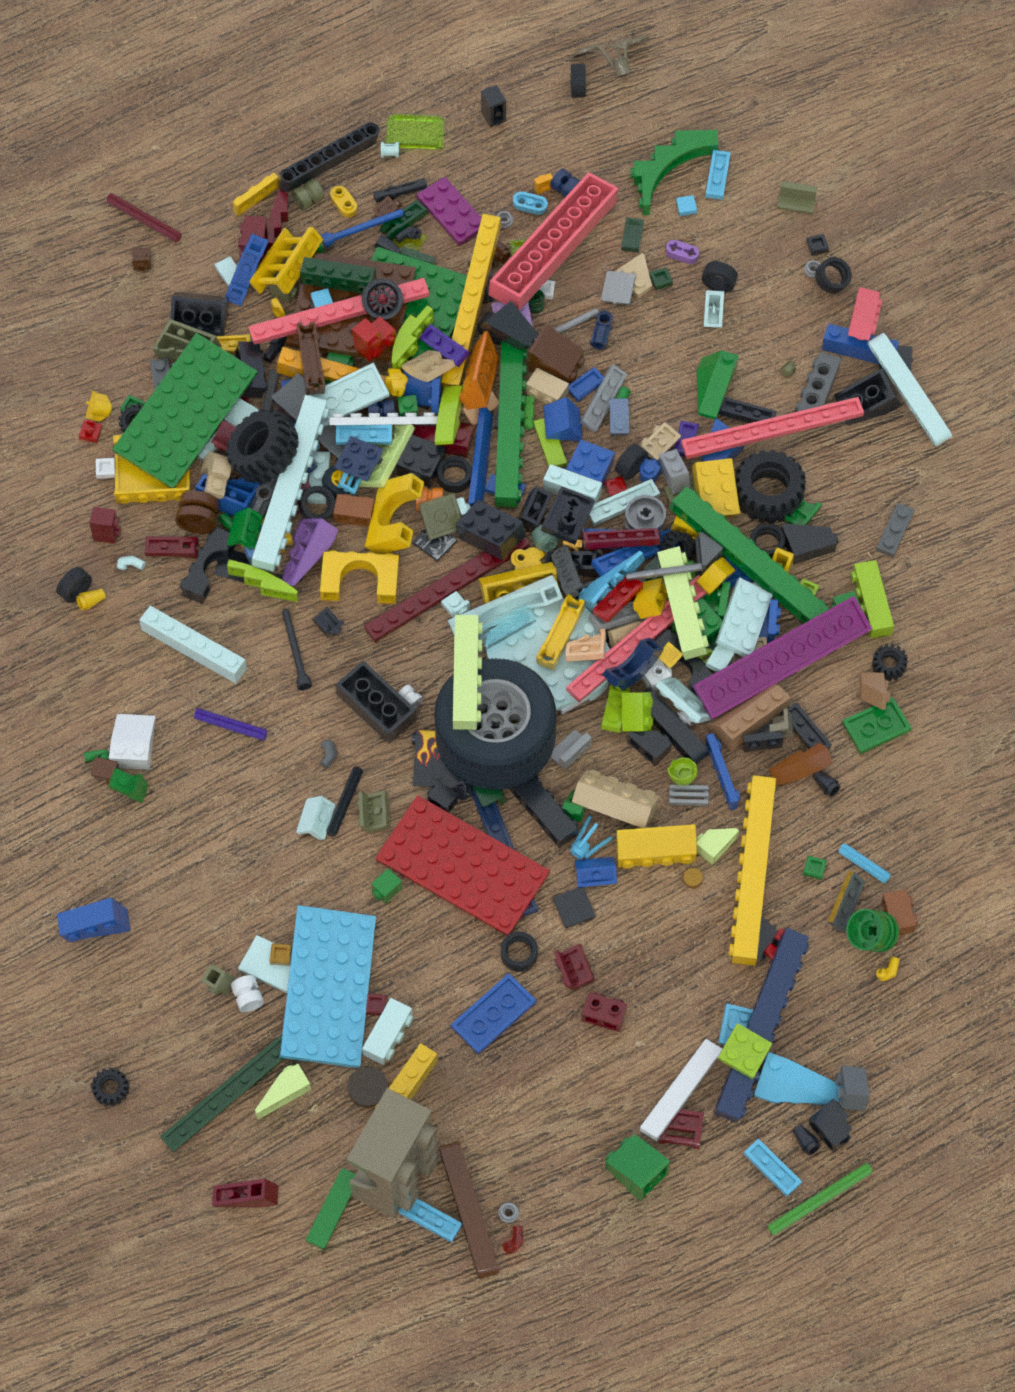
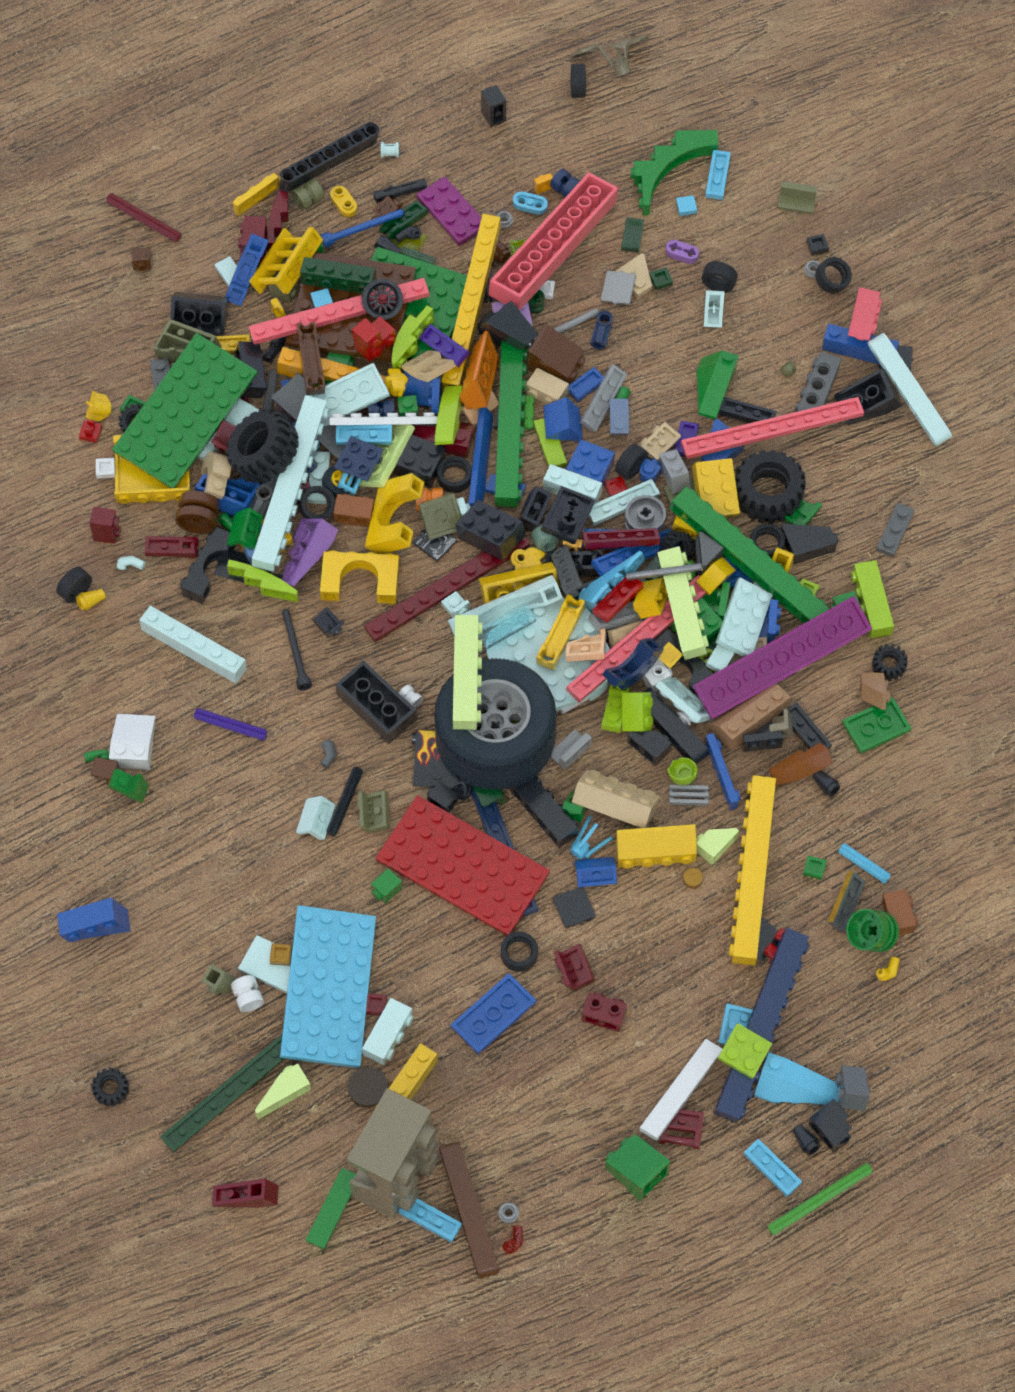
clear neon green piece [386,114,444,149] -> none

